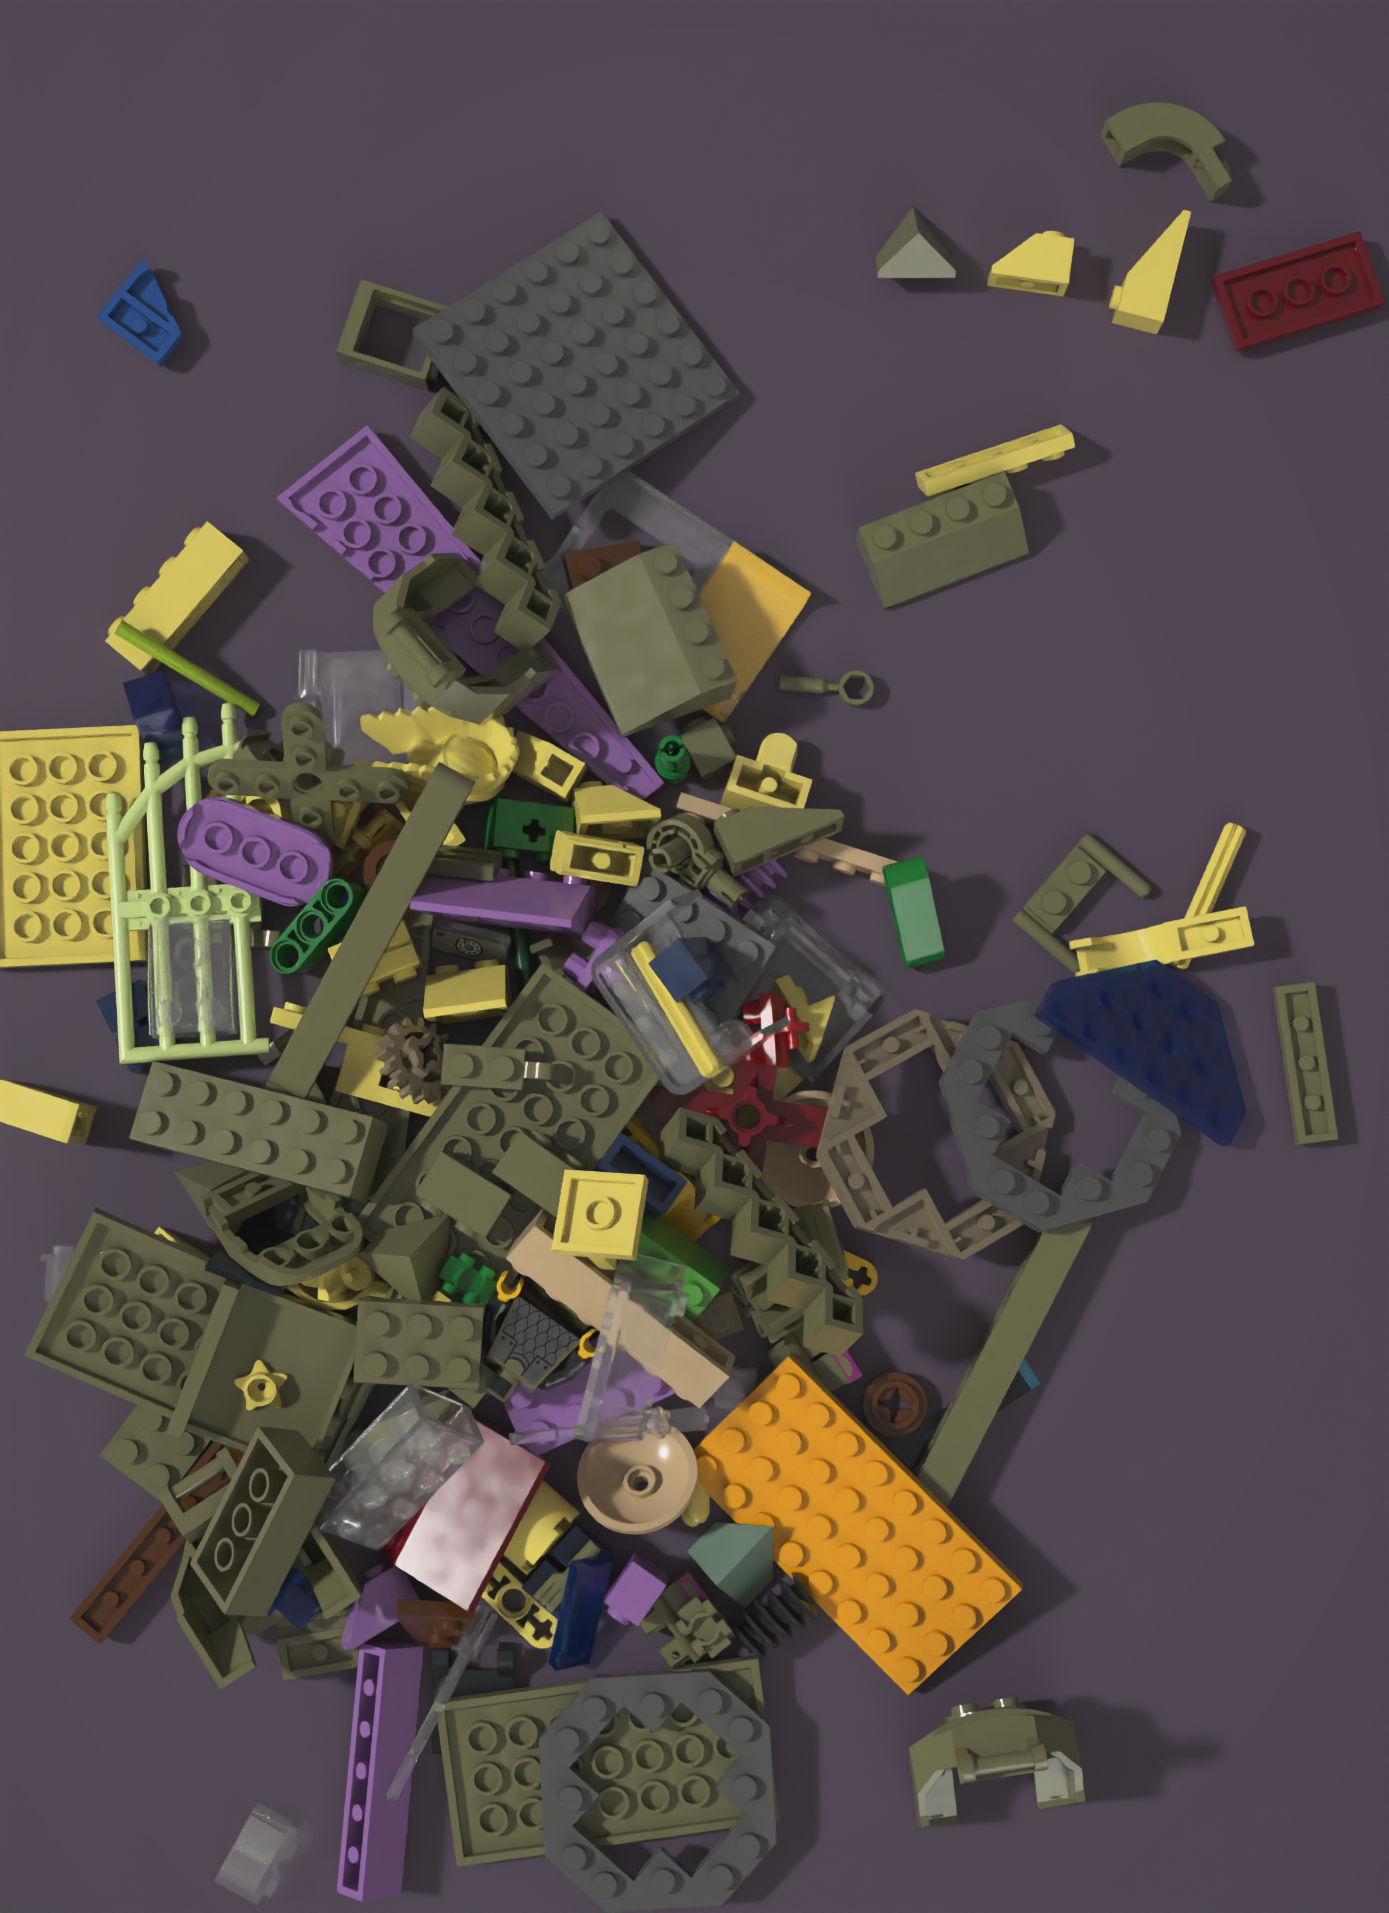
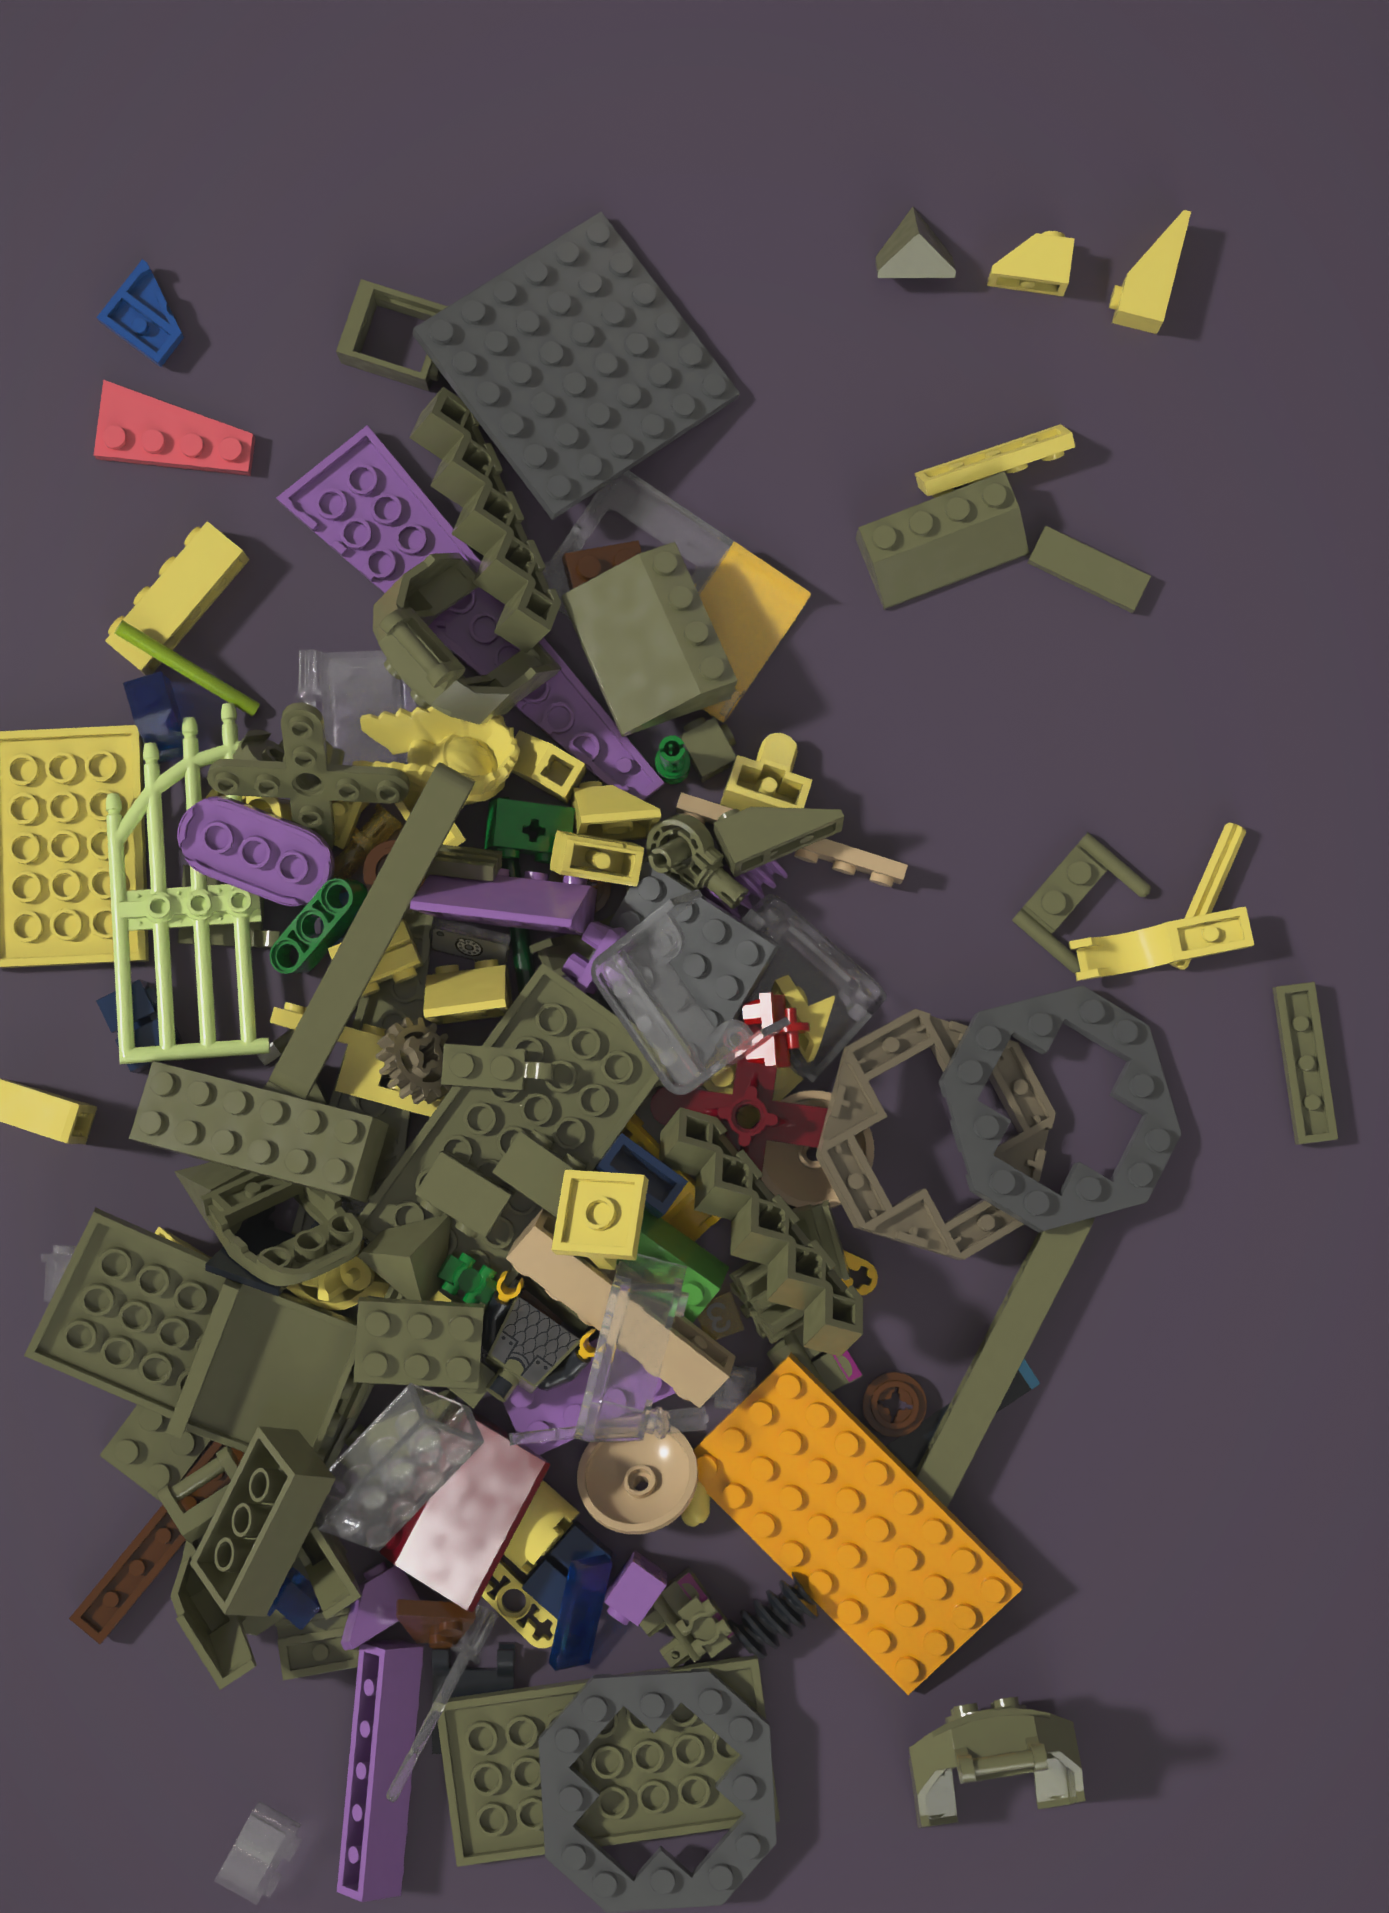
clear slope [148,914,237,1039] -> none
light yellow plate [234,1360,287,1411] -> none
olive piece [533,1539,602,1613] -> none
light yellow axle [631,941,723,1078] -> none
dark blue piece [648,937,734,1004] -> none
sand green slope [687,1522,773,1608] -> none
olive piece [779,670,874,707] -> none
green beam [882,856,945,969] -> none
clear blue plate [1034,959,1247,1147] -> none
olive arch [1100,102,1232,202] -> none
dark red plate [1210,231,1385,353] -> none
none -> coral wing [94,380,255,476]
none -> olive tile [1027,525,1151,613]

